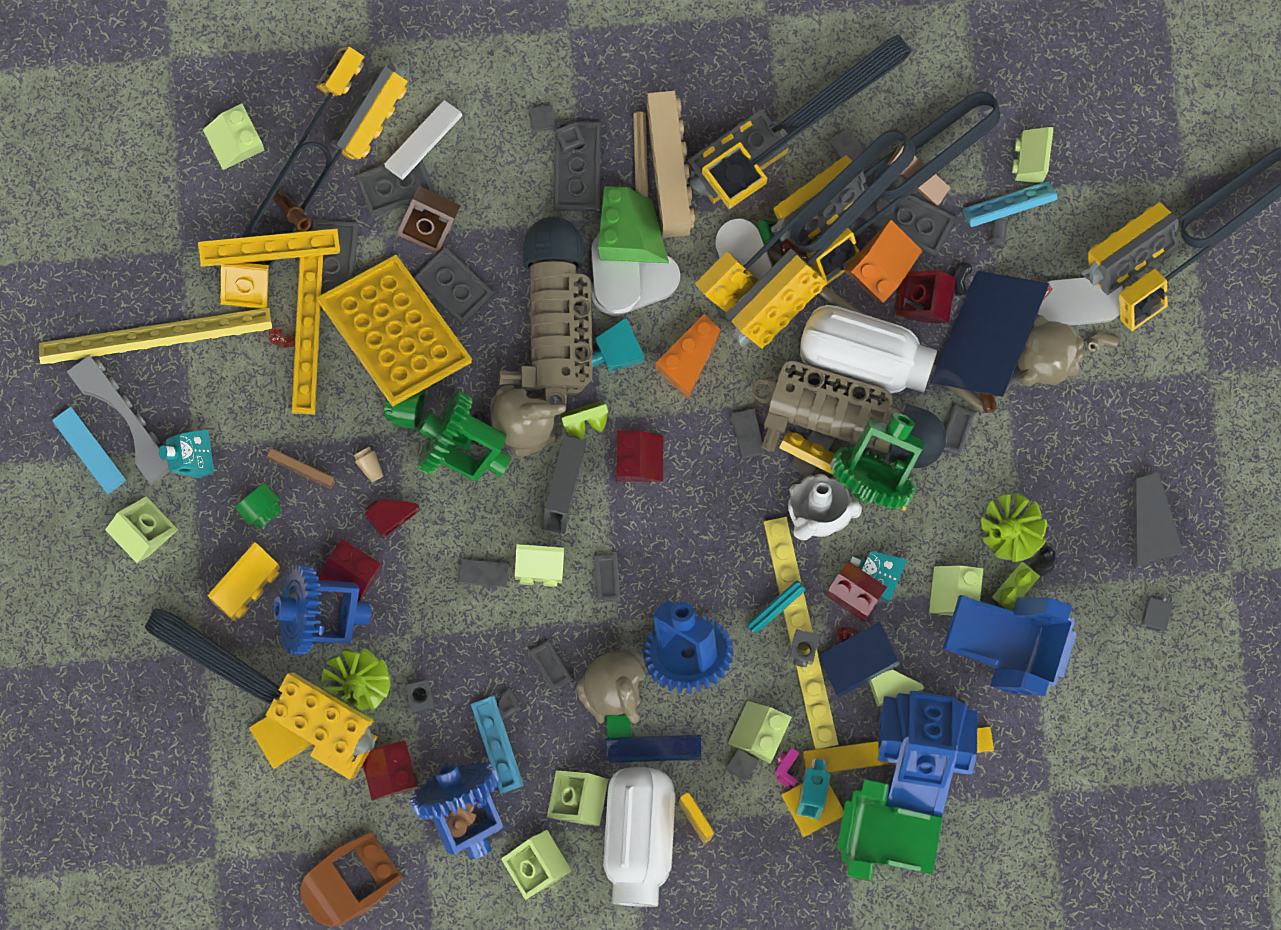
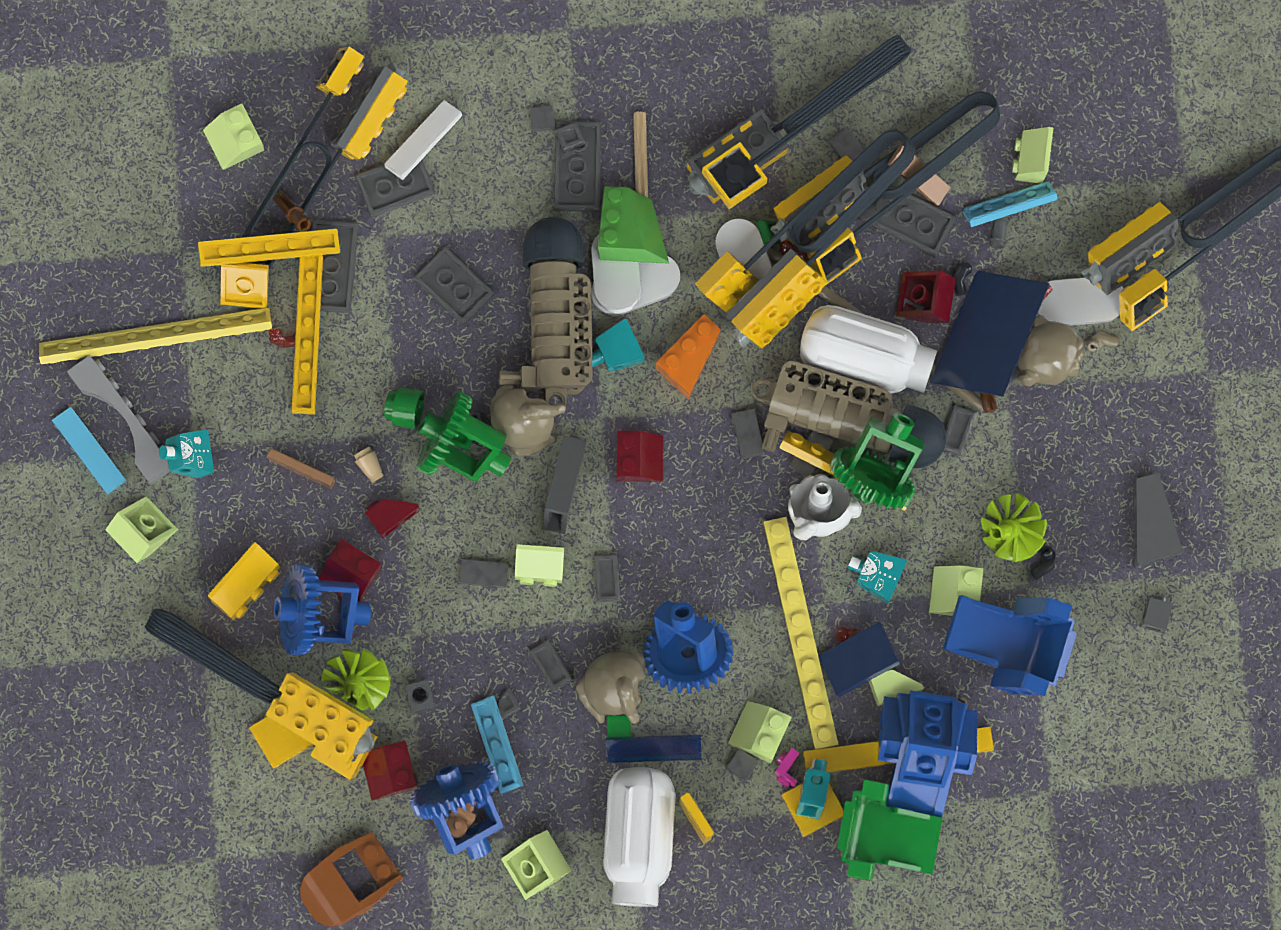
green piece [235,482,282,529] -> none
yellow plate [318,255,472,407] -> none
reddish brown slope [396,186,461,254] -> none
yellowish green slope [547,770,609,826] -> none
lime tile [559,400,609,440] -> none
tan brick [647,91,695,238] -> none
teal axle [747,581,806,633] -> none
dark grey brick [789,629,819,667] -> none
dark red slope [825,561,887,622] -> none
orange slope [844,219,922,303] -> none
lime tile [992,561,1040,611] -> none

